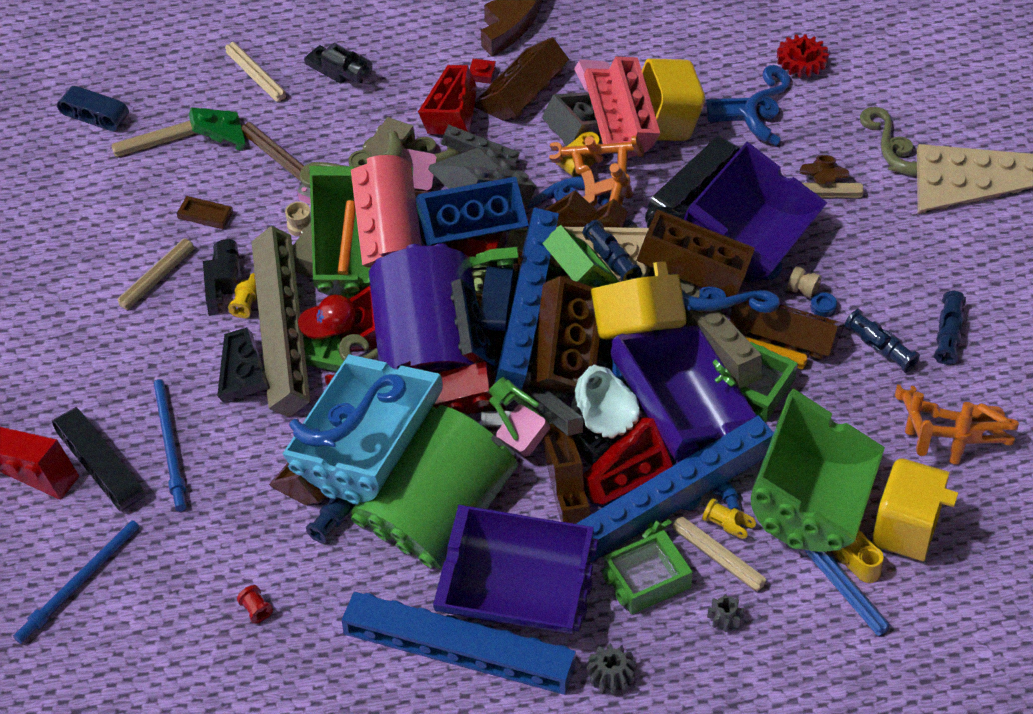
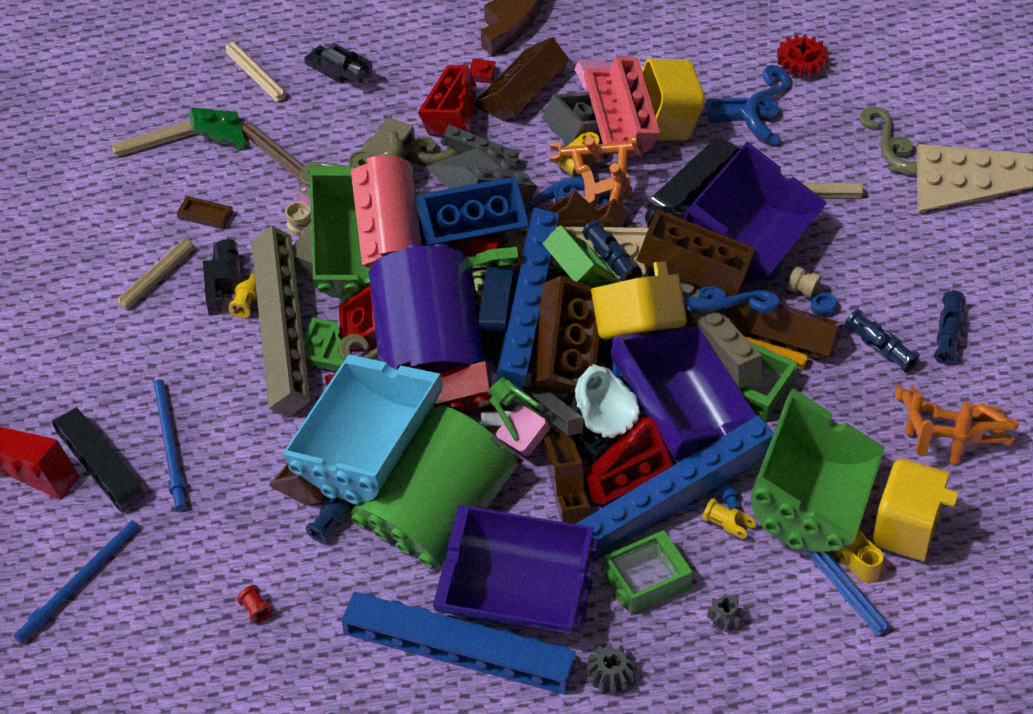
dark blue beam [57,86,129,132] -> none
black wing [217,327,269,402] -> none
blue plant [289,374,406,447] -> none
red cap [298,294,356,339] -> none
orange bar [338,200,356,275] -> none
bright pink piece [401,148,437,191] -> none
black wing [451,278,497,370] -> none
bright green plant [642,519,672,538] -> none
tan axle [672,517,766,591] -> none
bright green plant [712,360,737,387] -> none
reddish brown plate [799,155,849,185] -> none

